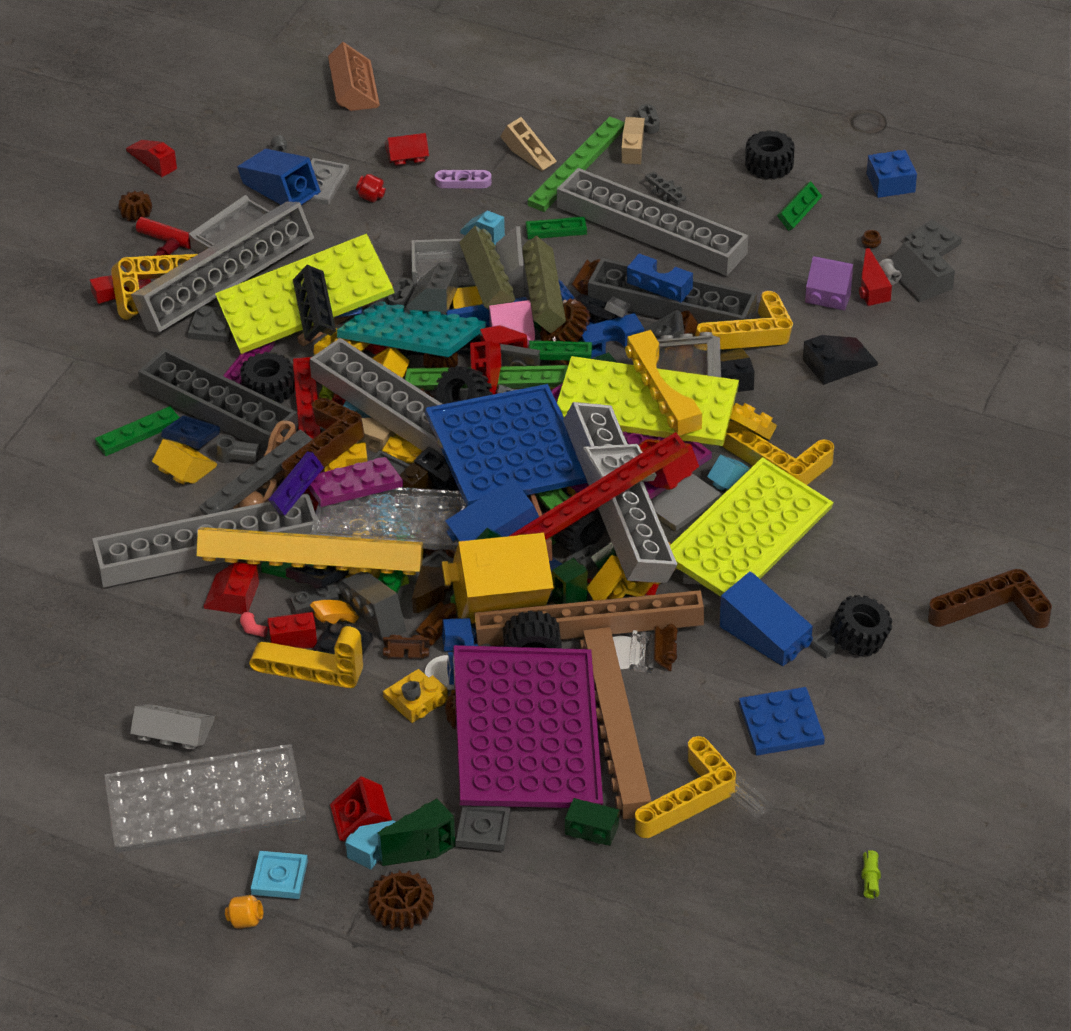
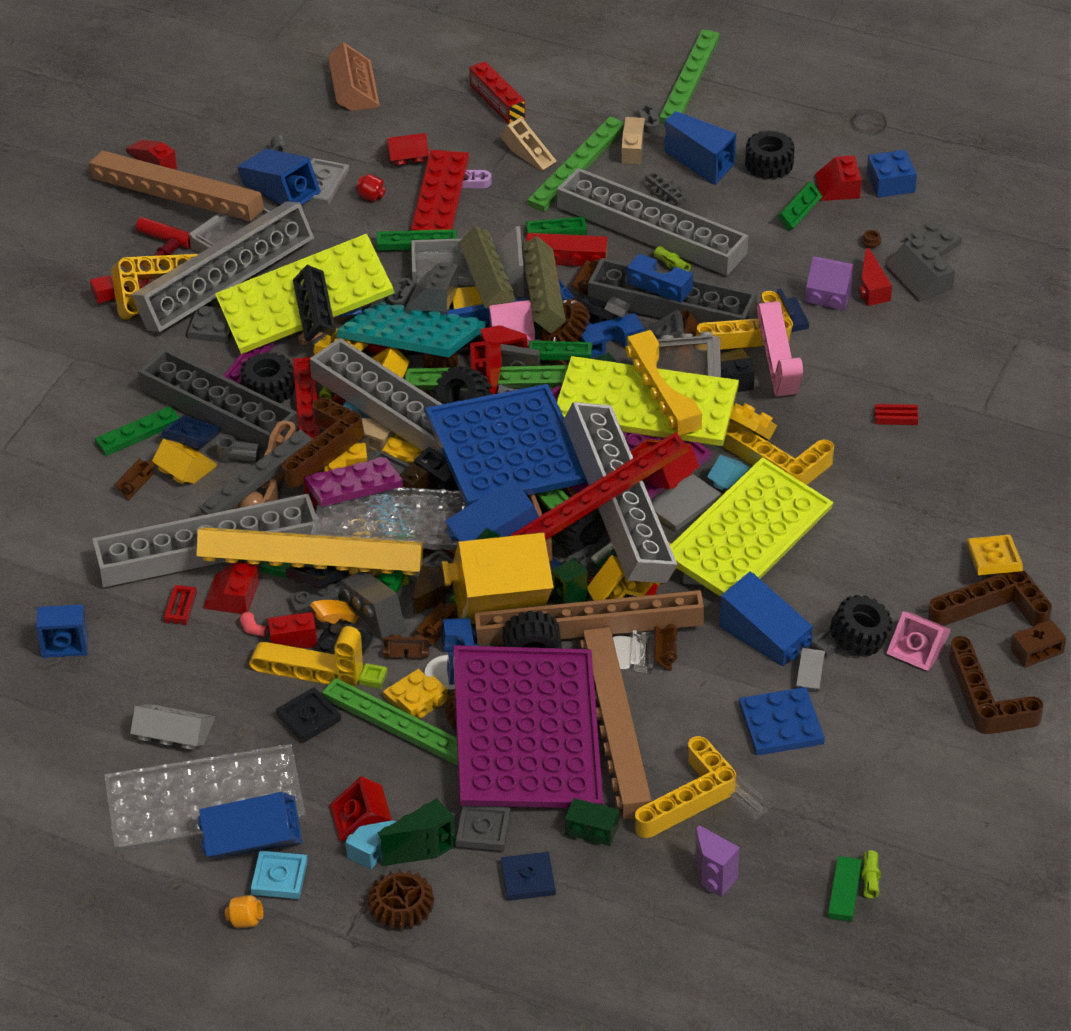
reddish brown gear [118,191,153,222] -> none
dark purple plate [268,451,324,516] -> none
dark grey hinge [401,681,421,701] -> none
medium azure slope [461,210,505,245] -> none
light grey tile [580,444,657,482] -> none
black slope [803,335,878,385] -> none
light grey bush [879,259,902,285] -> none
none -> blue brick [36,605,89,658]
none -> medium nougat brick [89,150,264,222]
none -> reddish brown hinge [114,458,155,501]
none -> red tile [164,585,197,626]
none -> blue slope [197,792,303,859]
none -> black plate [276,687,341,742]
none -> bright green plate [322,678,458,766]
none -> lime tile [359,663,388,689]
none -> green plate [377,229,457,251]
none -> red plate [411,150,469,231]
none -> red brick [469,61,525,124]
none -> dark blue plate [501,852,556,901]
none -> red brick [526,233,607,266]
none -> lime pin [654,246,691,271]
none -> bright green plate [659,29,720,124]
none -> blue slope [664,111,736,185]
none -> medium lavender slope [695,825,740,897]
none -> bright pink beam [757,301,803,397]
none -> dark blue panel [777,288,809,332]
none -> light grey slope [796,648,825,692]
none -> red slope [815,155,862,201]
none -> green tile [828,856,862,922]
none -> red tile [875,404,918,425]
none -> bright pink slope [886,611,951,671]
none -> reddish brown beam [949,636,1044,734]
none -> yellow tile [967,535,1023,575]
none -> reddish brown brick [1010,619,1066,668]

